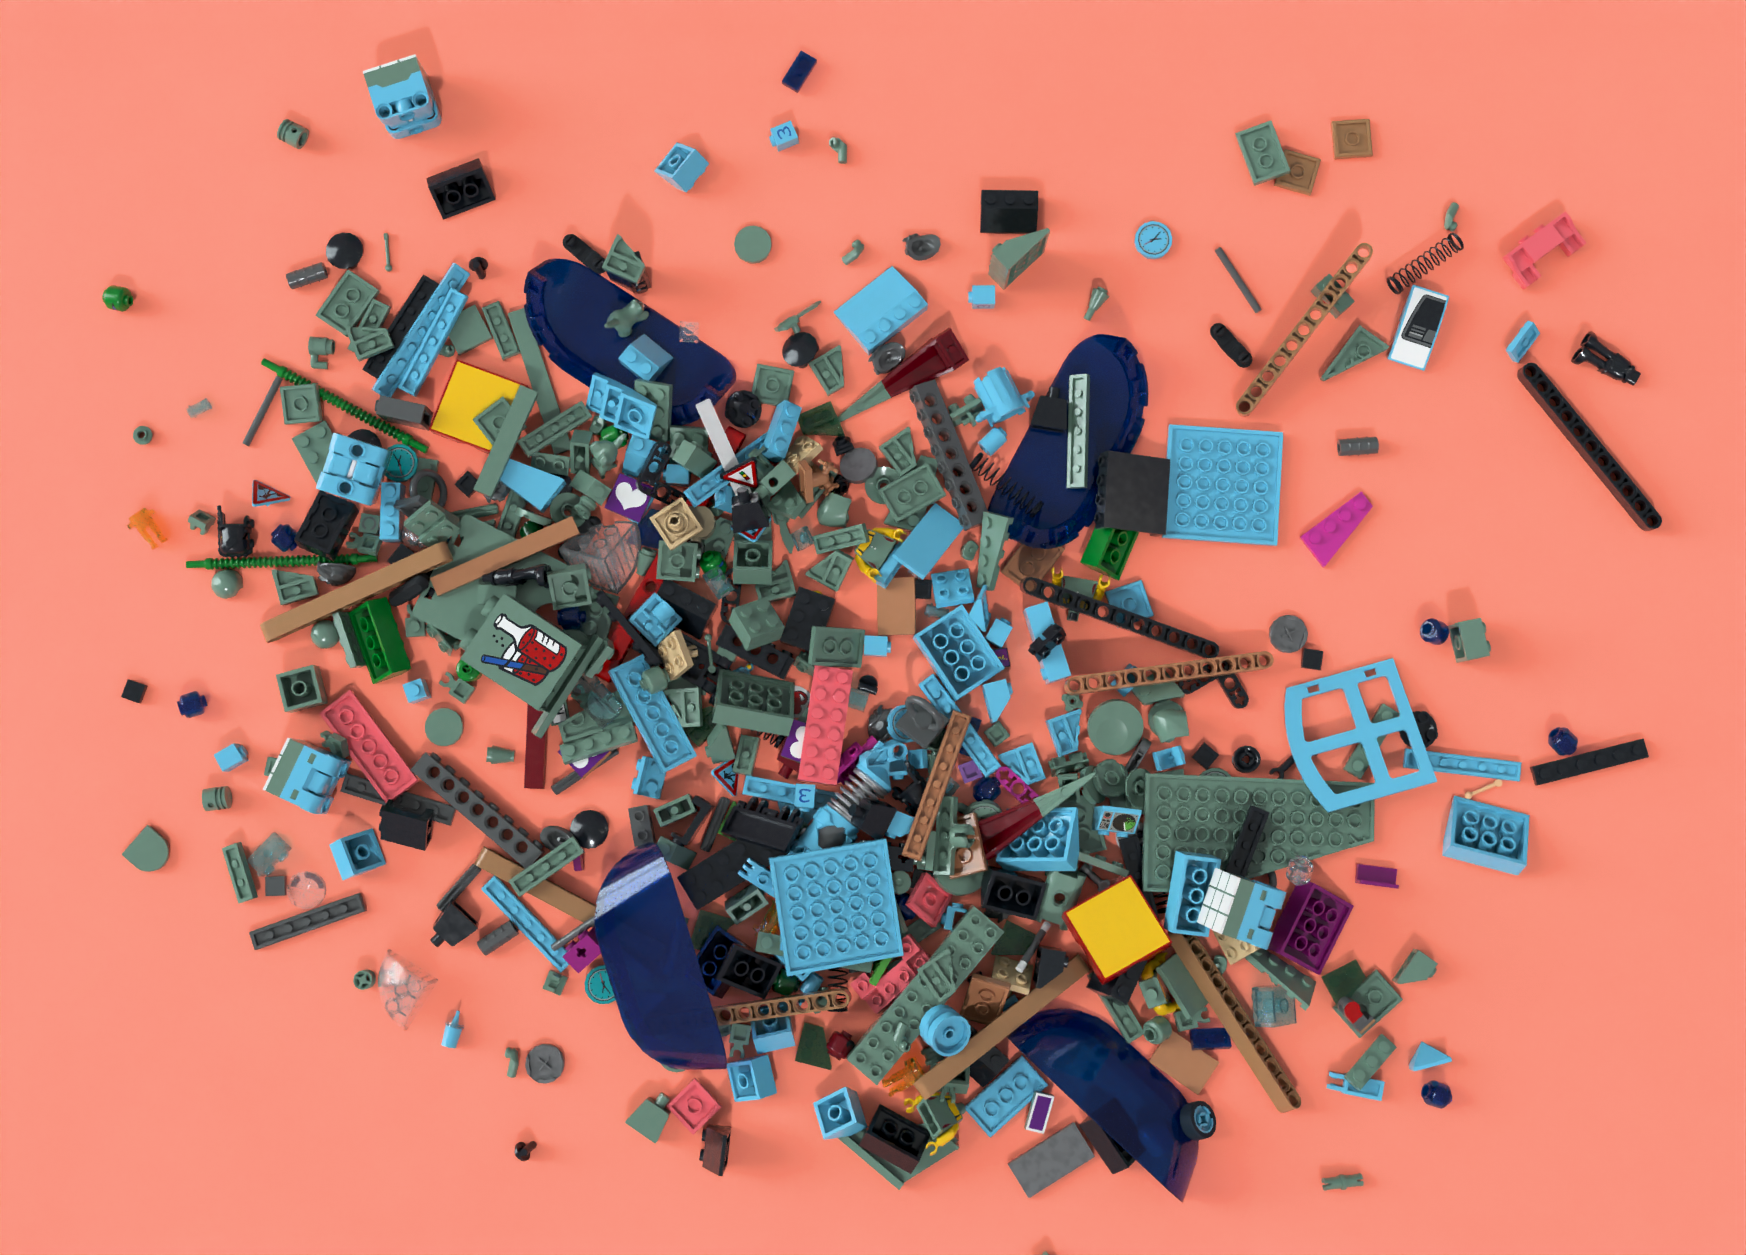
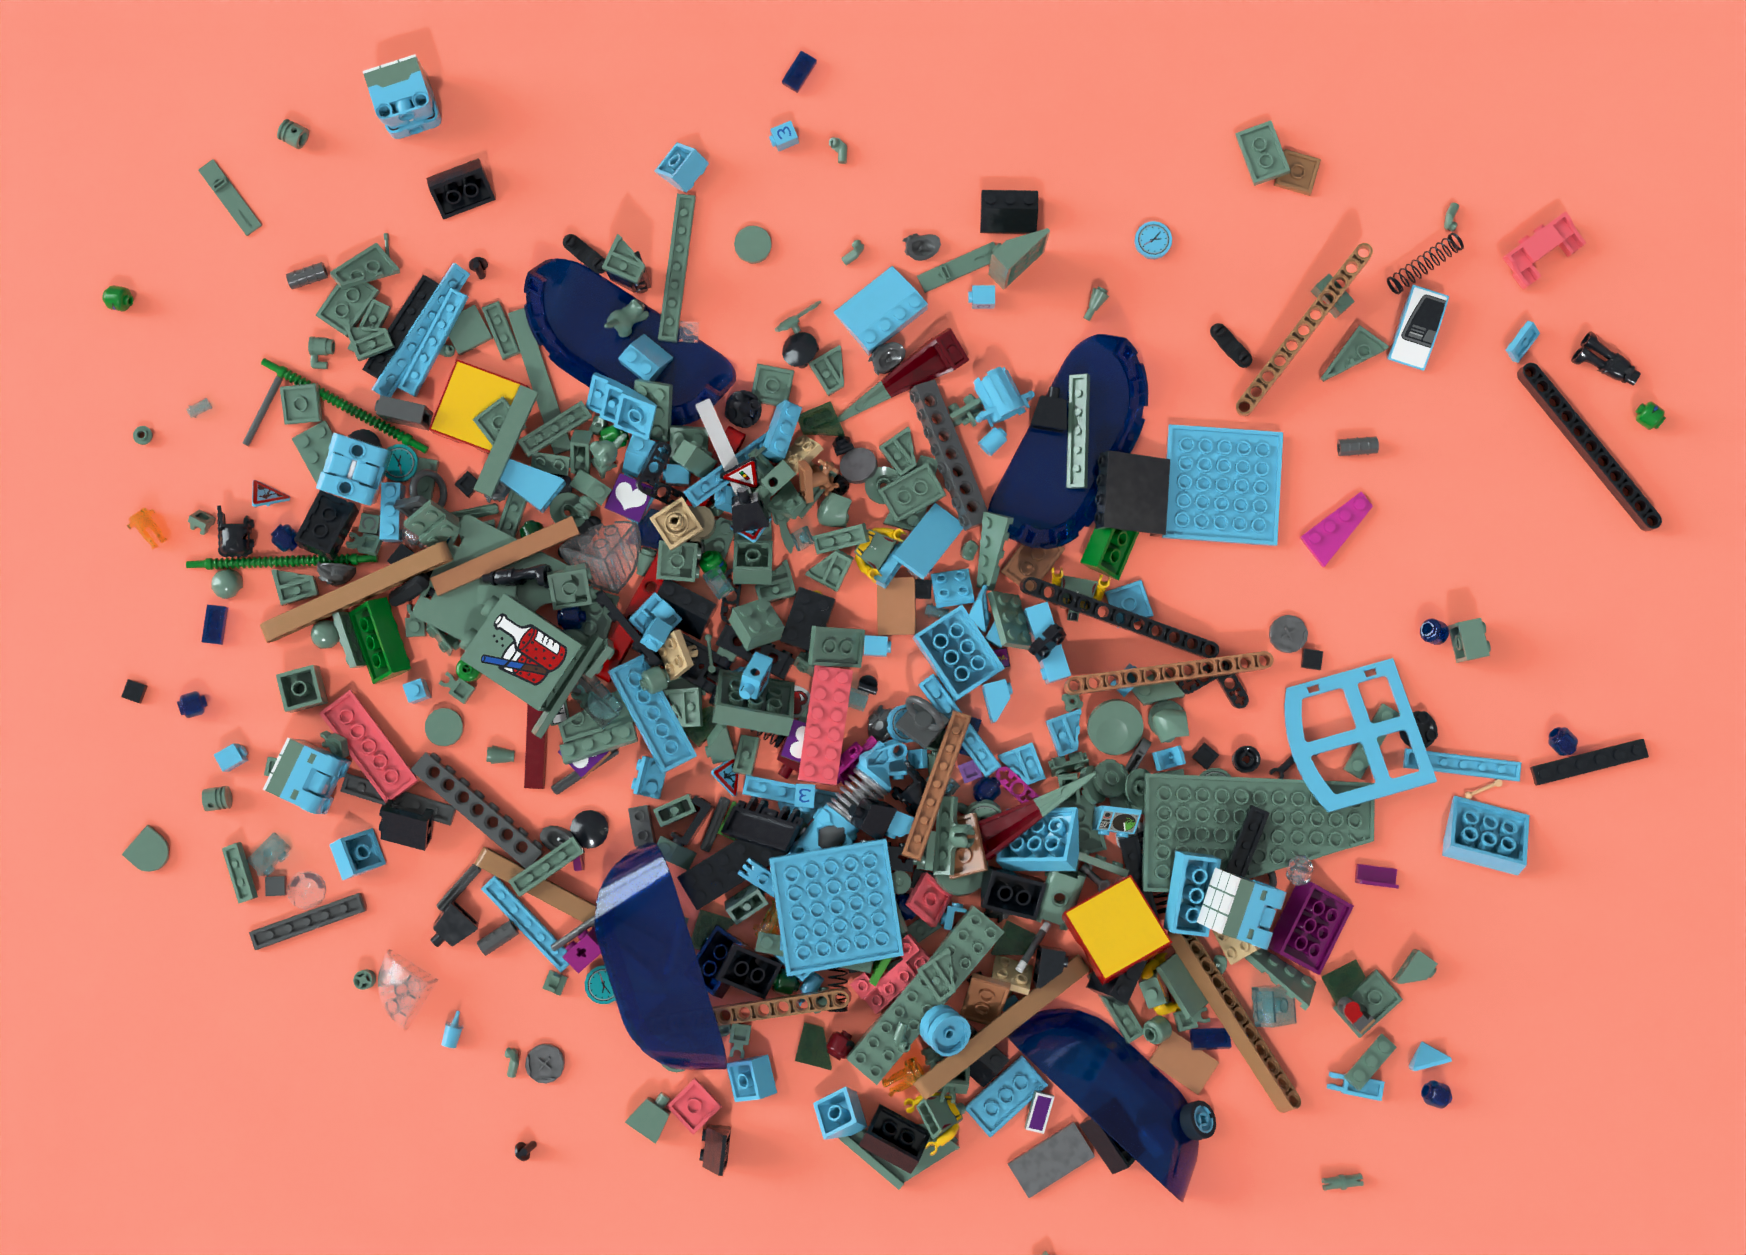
black dish [326,233,363,269] -> none
sand green tile [515,506,553,526] -> none
medium azure slope [749,1002,796,1054] -> none
black piece [970,452,1044,519] -> none
sand green tile [983,721,1010,747] -> none
dark grey bar [1215,247,1262,314] -> none
medium nougat tile [1331,119,1373,160] -> none
none -> sand green piece [198,159,262,236]
none -> clear blue plate [201,604,228,645]
none -> sand green wing [330,242,400,289]
none -> medium azure brick [640,617,672,652]
none -> sand green tile [658,193,696,343]
none -> medium azure torso [739,651,773,699]
none -> sand green piece [917,241,996,293]
none -> sand green plate [987,591,1032,650]
none -> green head [1635,401,1666,430]

